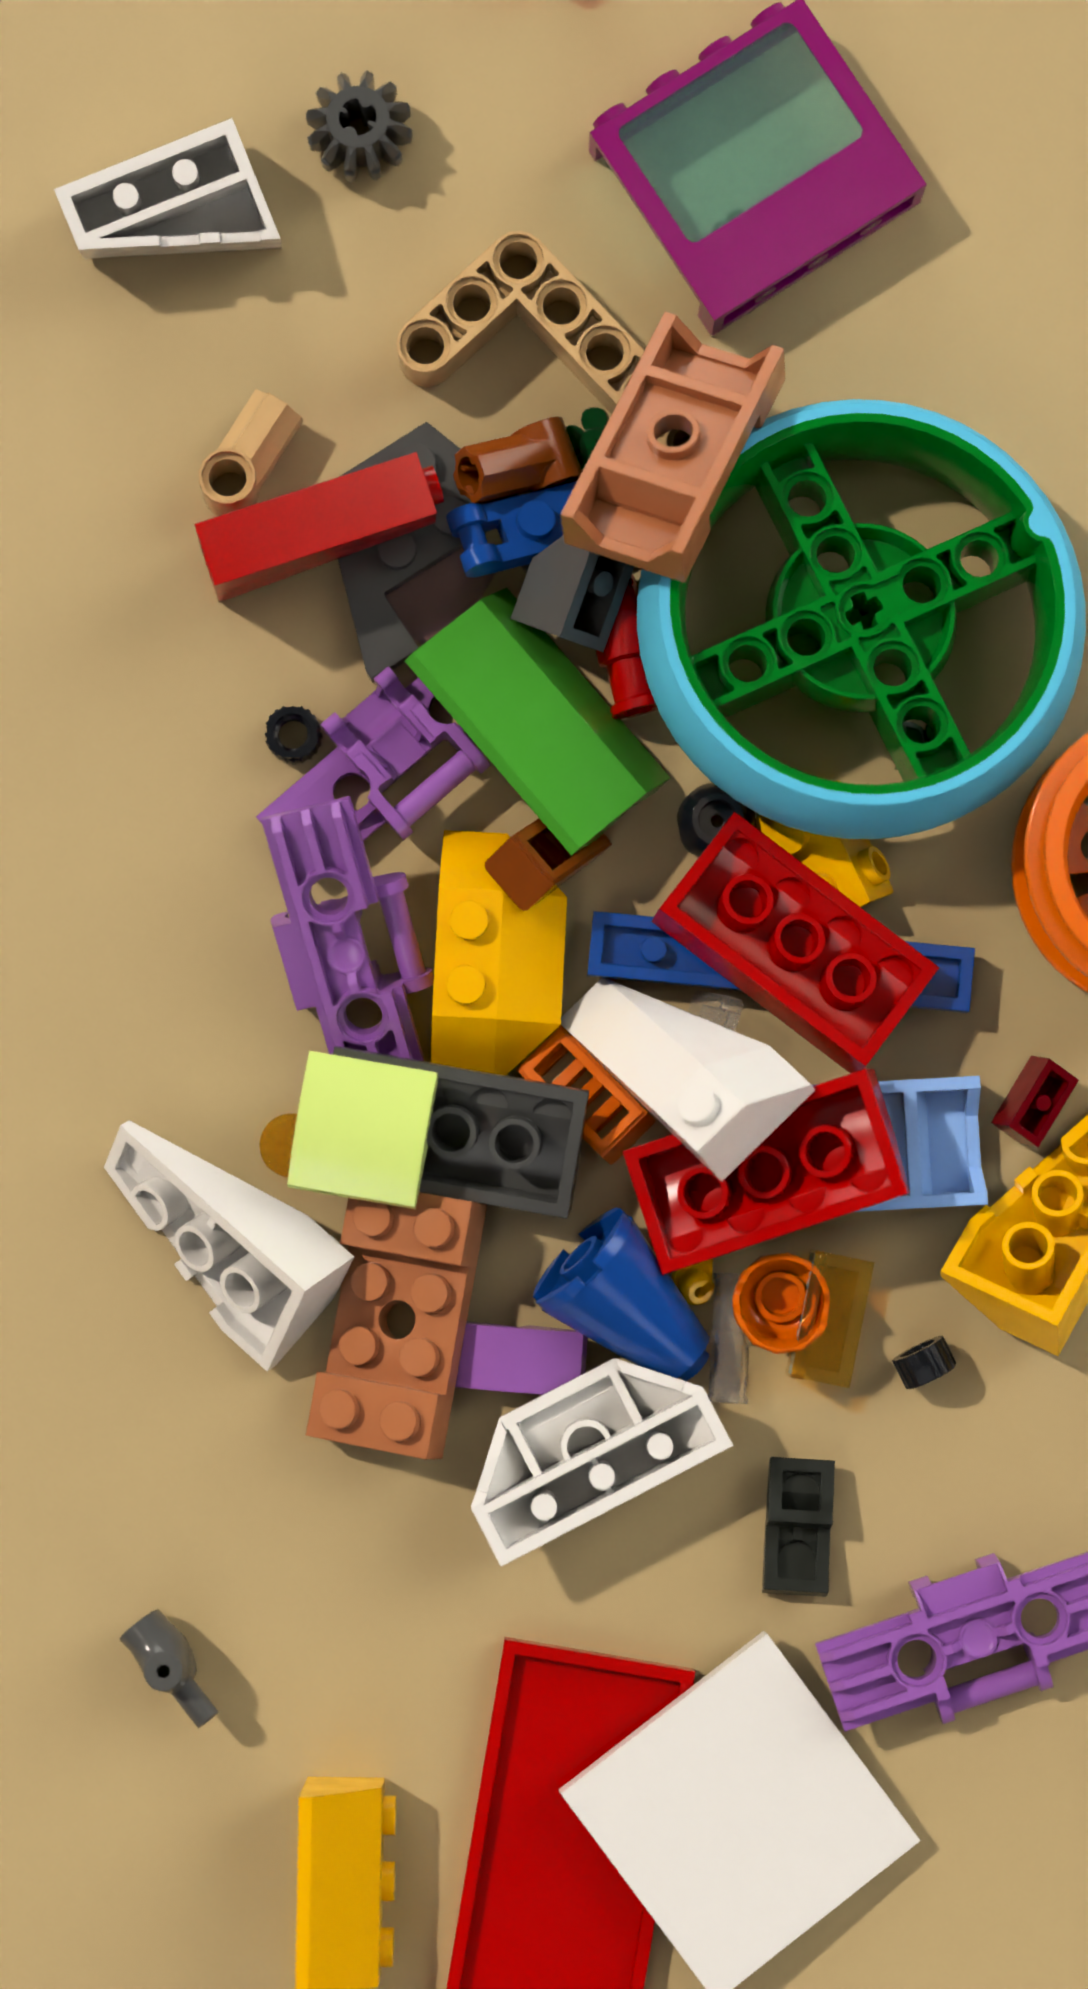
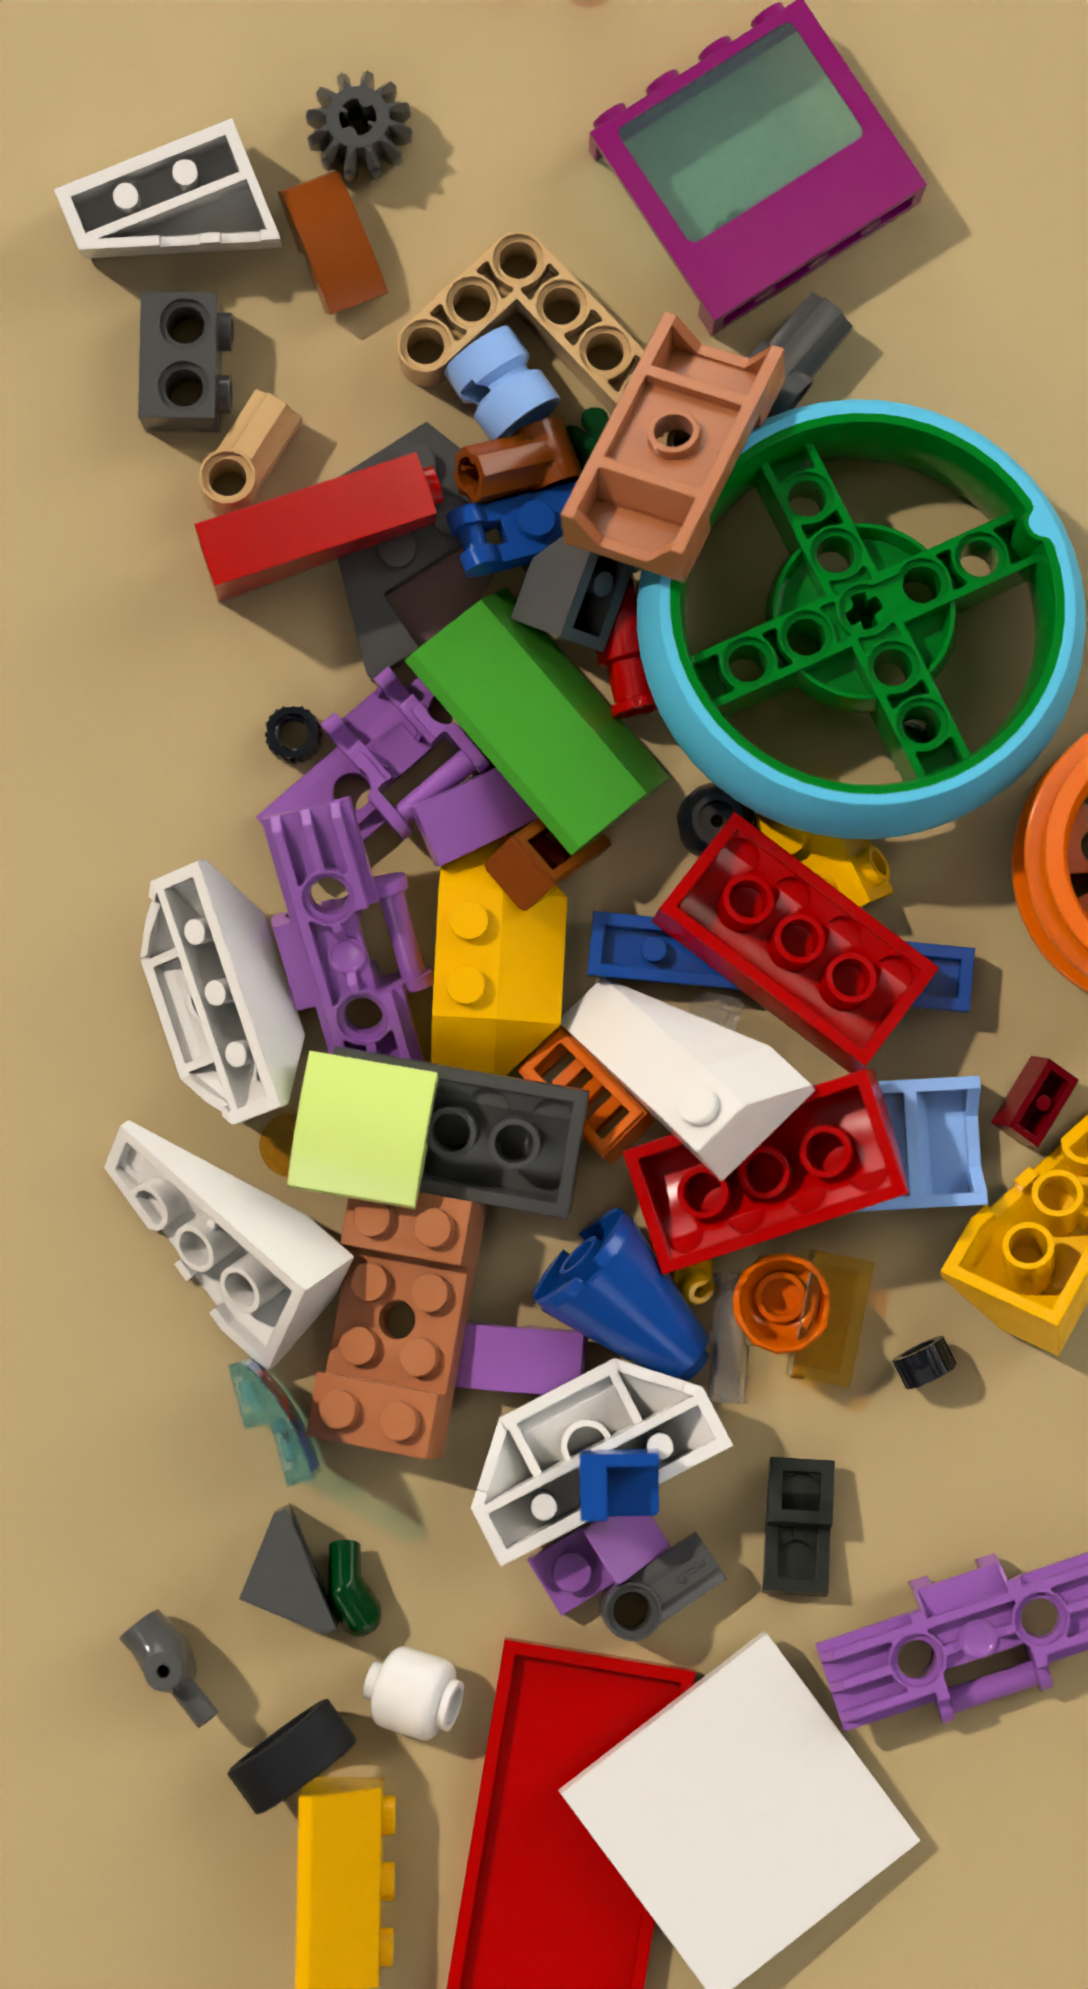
none -> dark grey brick [138,291,234,432]
none -> white wedge [140,859,305,1125]
none -> clear light blue slope [228,1357,322,1487]
none -> black tyre [228,1699,356,1815]
none -> dark grey slope [239,1503,340,1634]
none -> dark orange slope [278,171,388,315]
none -> dark green arm [328,1540,381,1637]
none -> white head [363,1646,464,1741]
none -> medium lavender slope [410,766,538,866]
none -> light blue wheel [443,325,560,440]
none -> medium lavender slope [527,1516,670,1616]
none -> blue panel [579,1449,660,1521]
none -> dark grey piece [599,1532,727,1641]
none -> dark grey piece [747,292,853,417]

